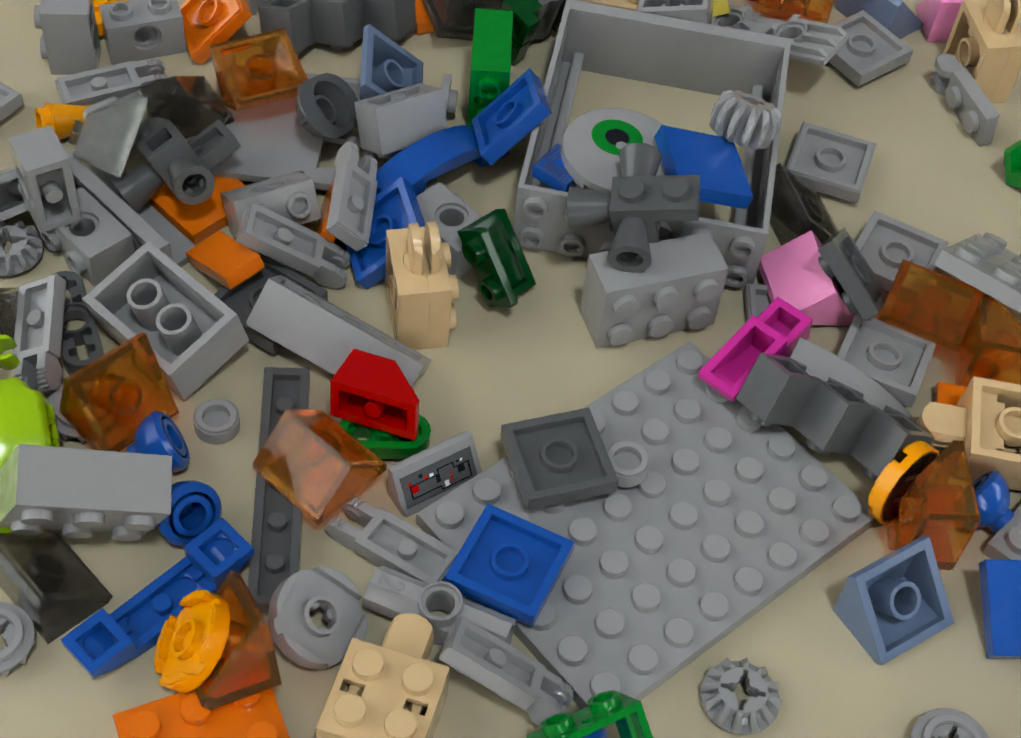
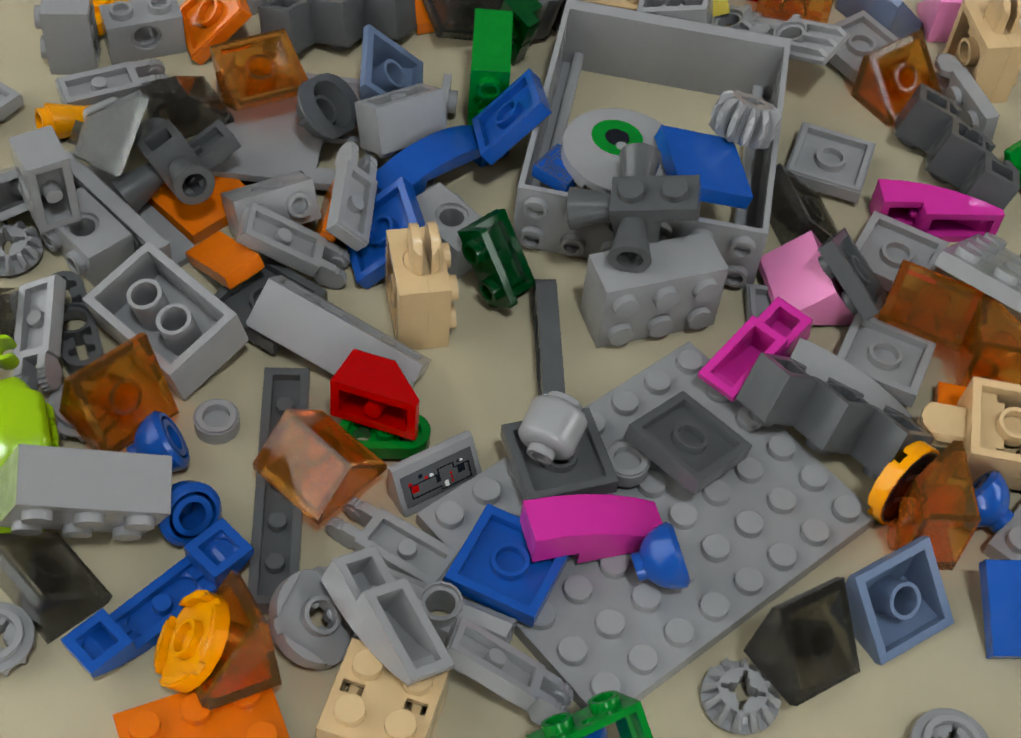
none -> light grey slope [320,545,455,686]
none -> light grey head [518,391,588,465]
none -> dark pink slope [520,494,662,563]
none -> dark grey beam [532,279,565,396]
none -> dark grey plate [623,391,752,495]
none -> blue brick [631,522,691,589]
none -> clear smoke slope [743,577,861,706]
none -> clear orange slope [851,29,942,126]
none -> dark pink slope [868,179,1005,242]
none -> dark grey brick [894,83,1020,210]

